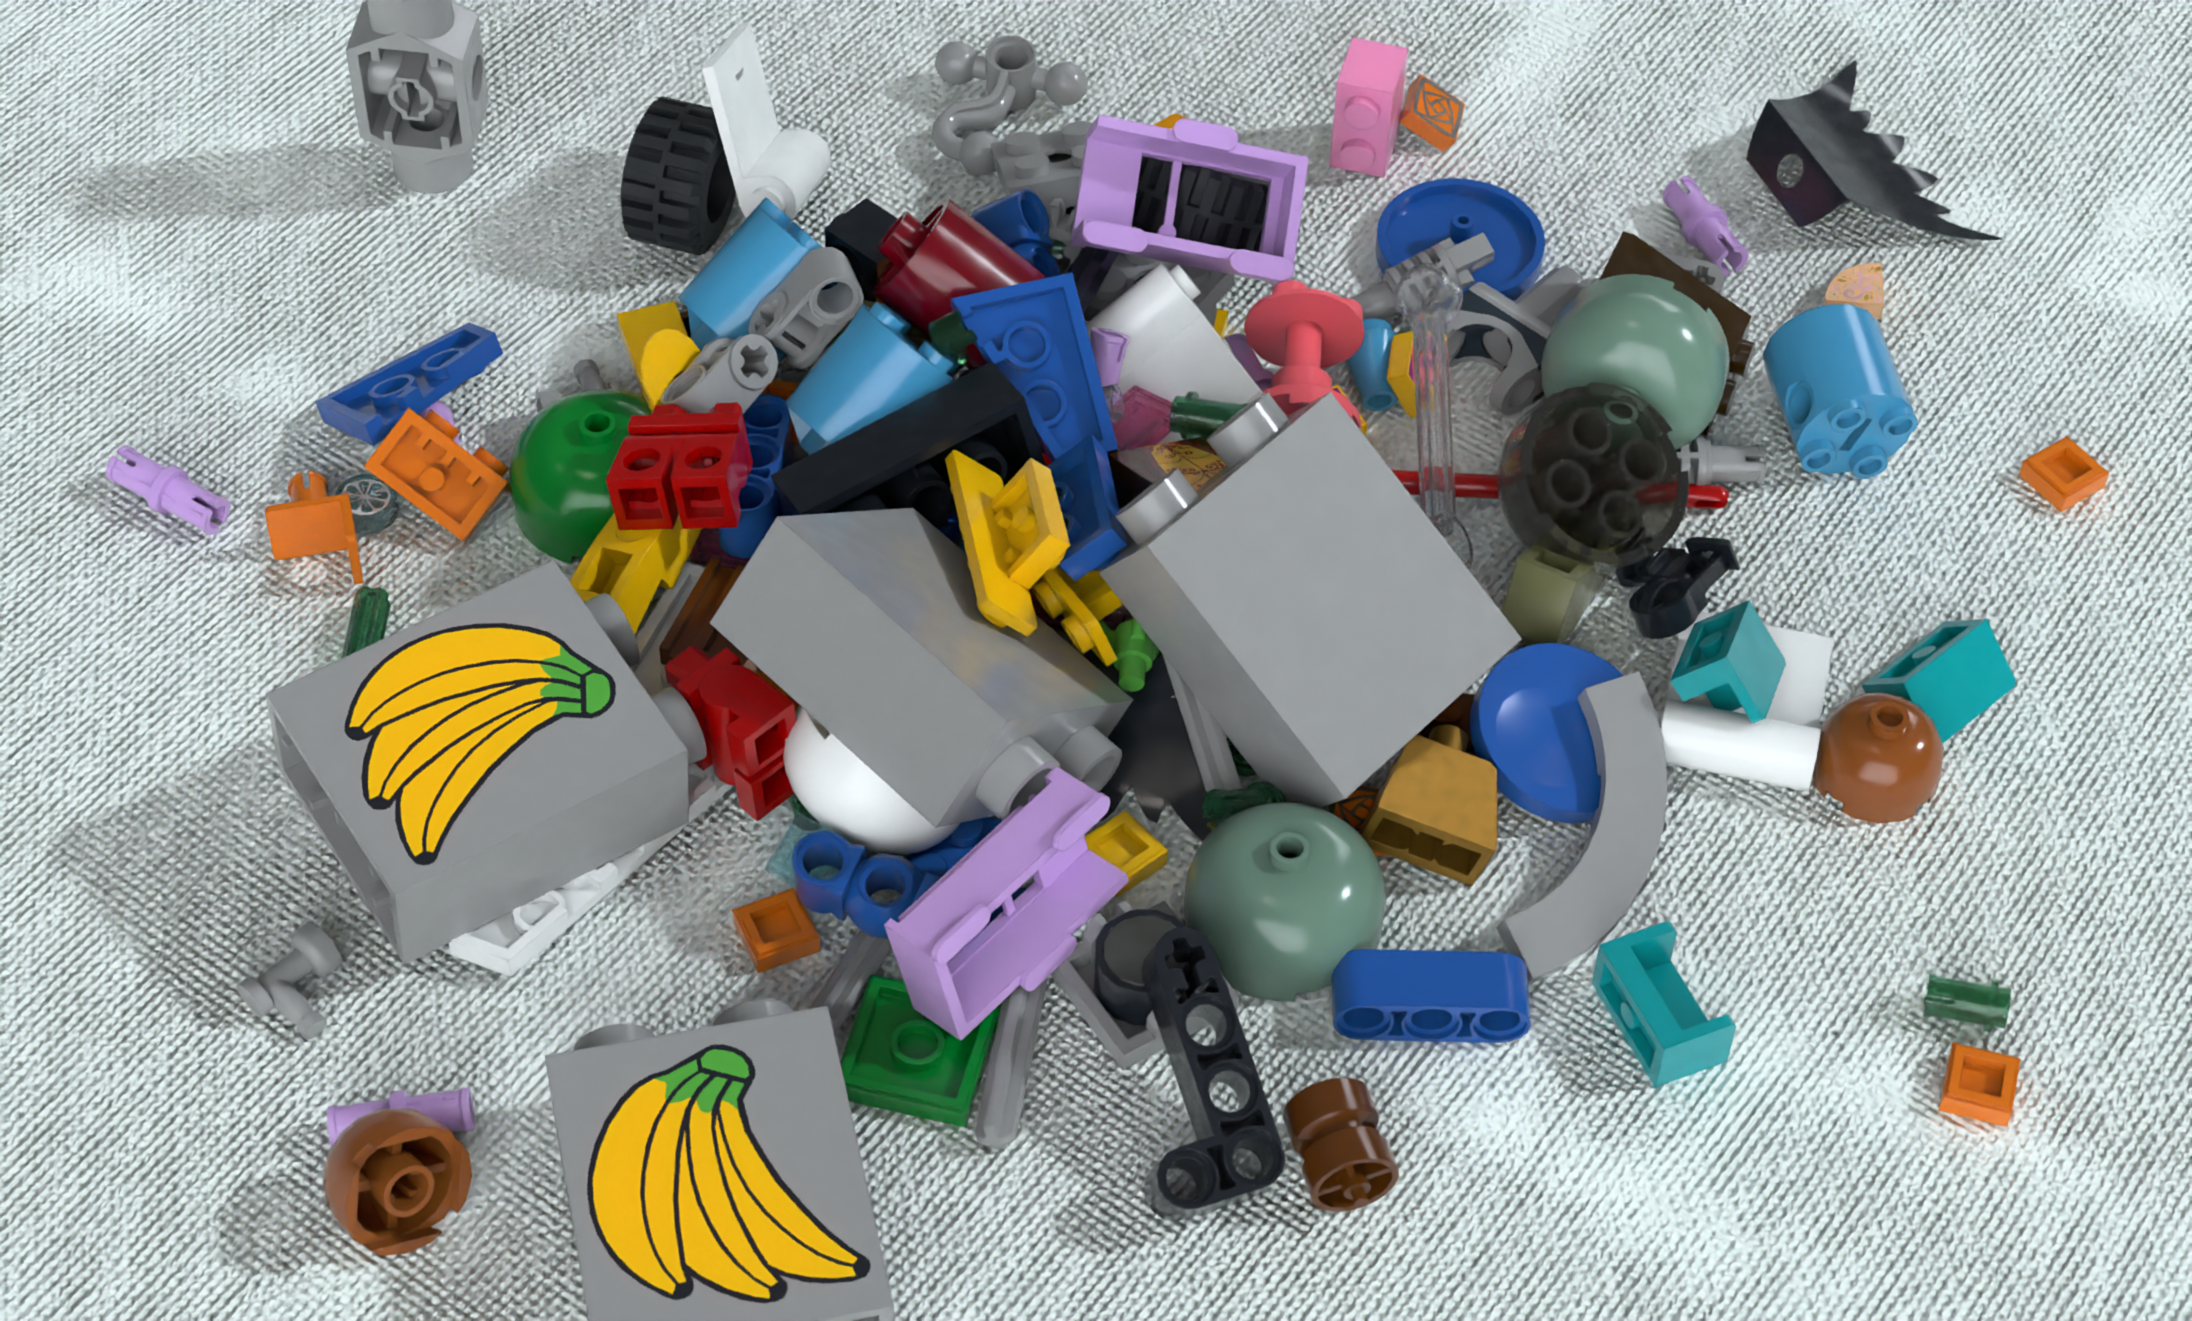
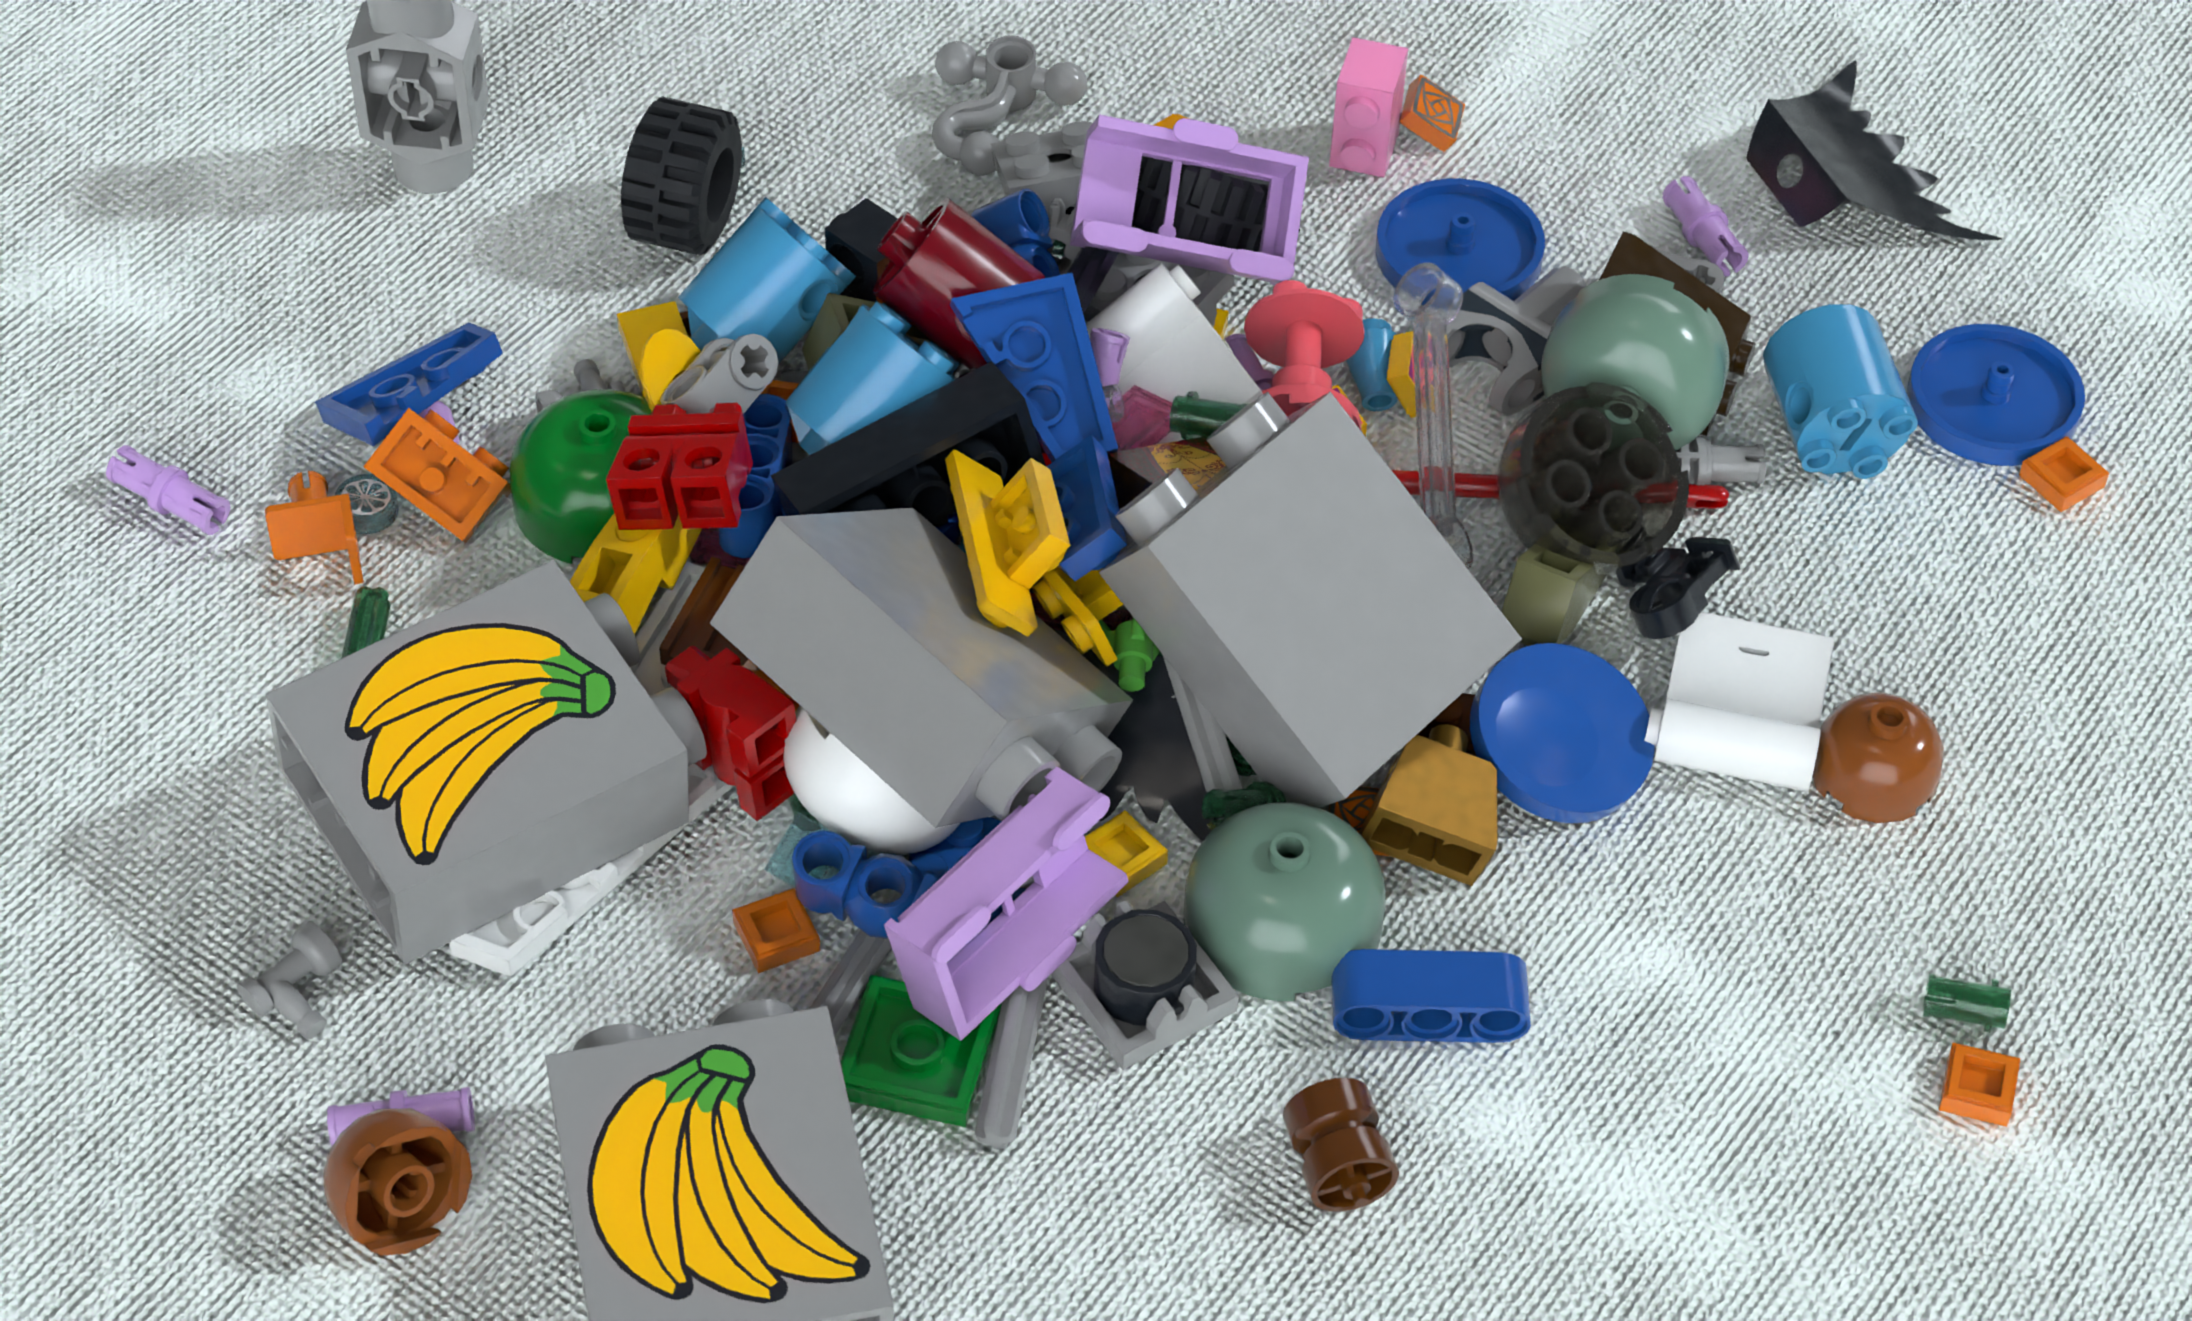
white door [701,22,831,220] -> none
light grey piece [748,247,864,369] -> none
clear green hand [929,309,978,364] -> none
black beam [1141,927,1285,1222] -> none
light grey hinge [1350,233,1495,320] -> none
light grey tile [1496,671,1667,985] -> none
teal panel [1592,921,1736,1088] -> none
teal panel [1670,600,1786,723] -> none
light nougat tile [1823,263,1884,319] -> none
teal panel [1861,619,2016,744] -> none
none -> blue piece [1907,324,2085,466]

